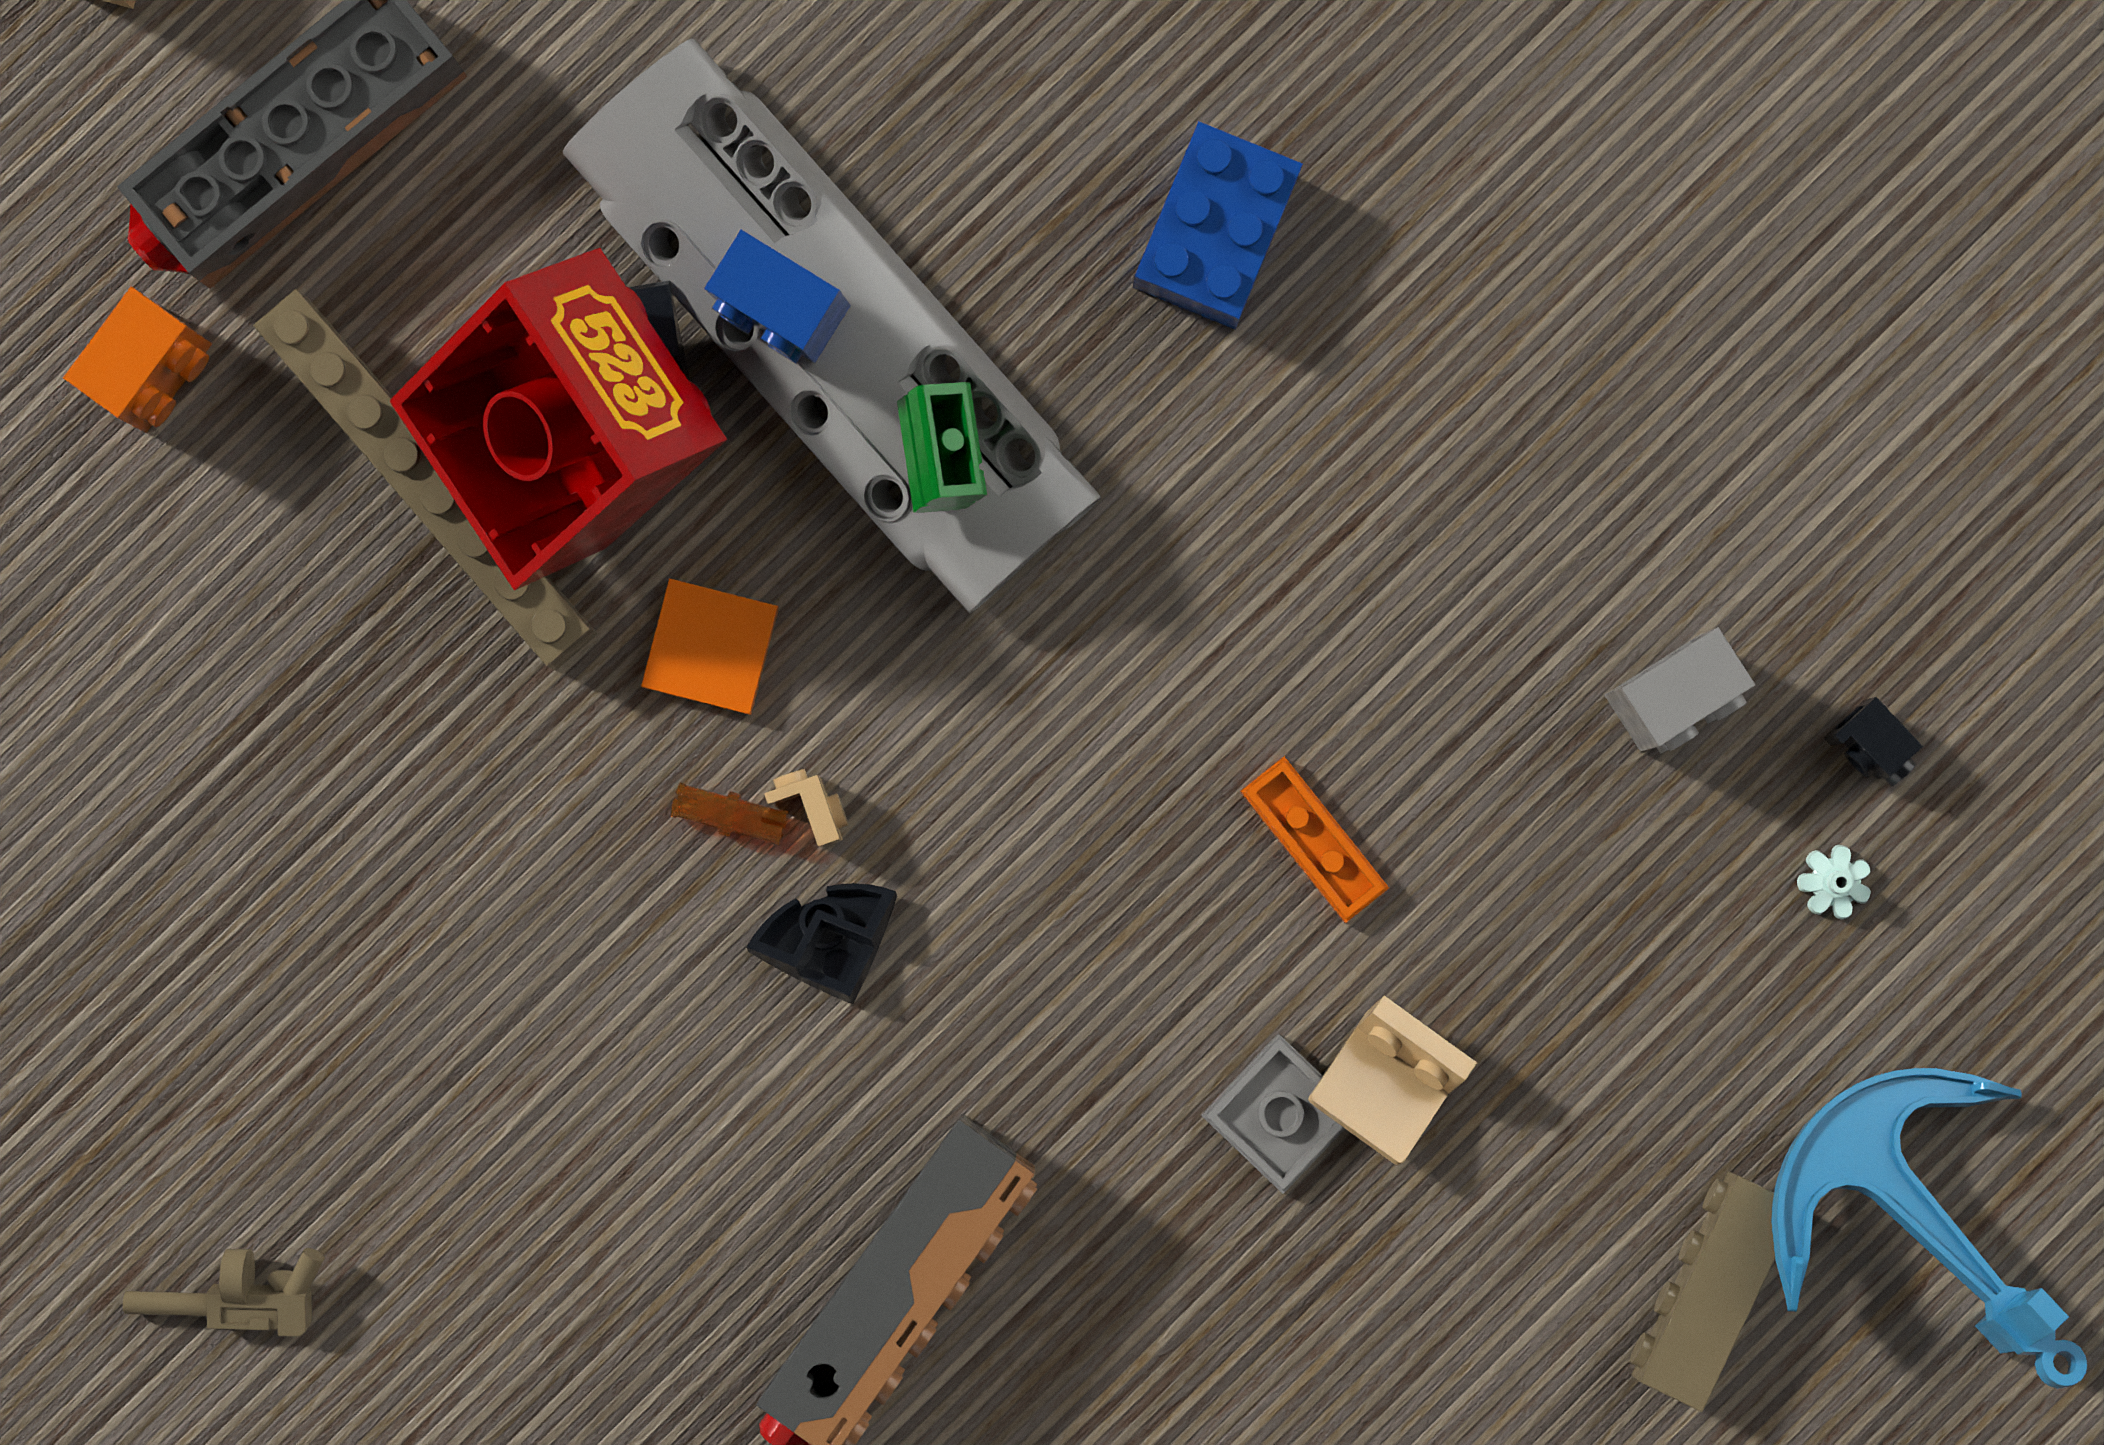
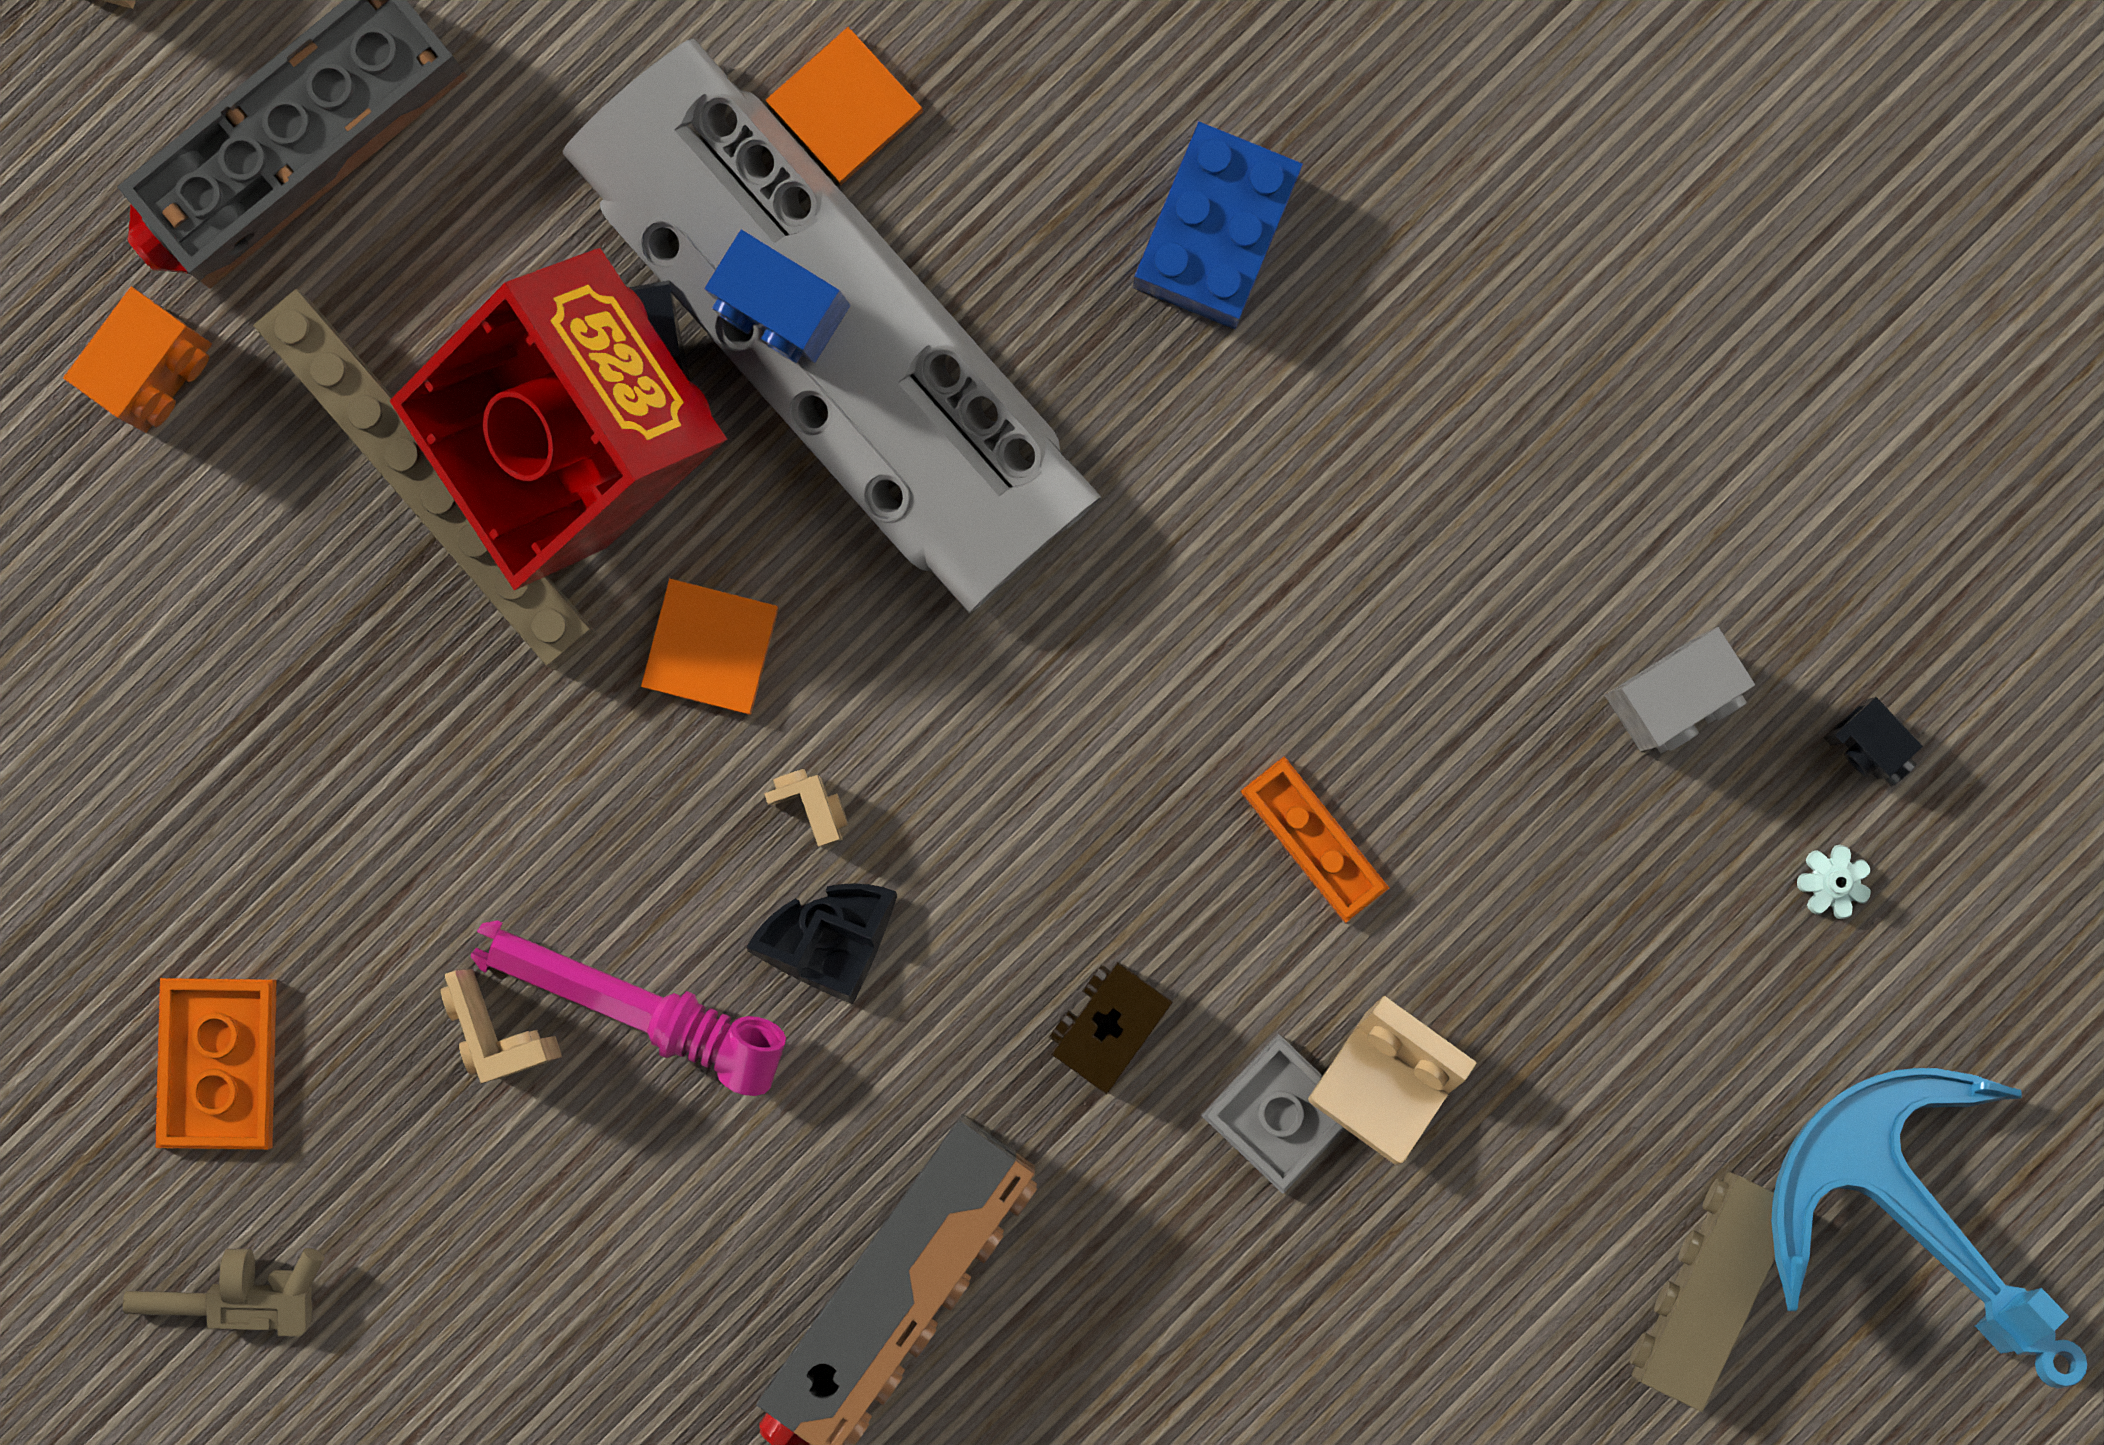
clear orange pin [671,782,789,846] -> none
green brick [897,382,987,513] -> none
none -> orange tile [155,978,277,1150]
none -> tan bracket [441,969,562,1083]
none -> dark pink piece [471,920,786,1096]
none -> orange tile [765,27,923,185]
none -> dark brown brick [1049,962,1173,1095]

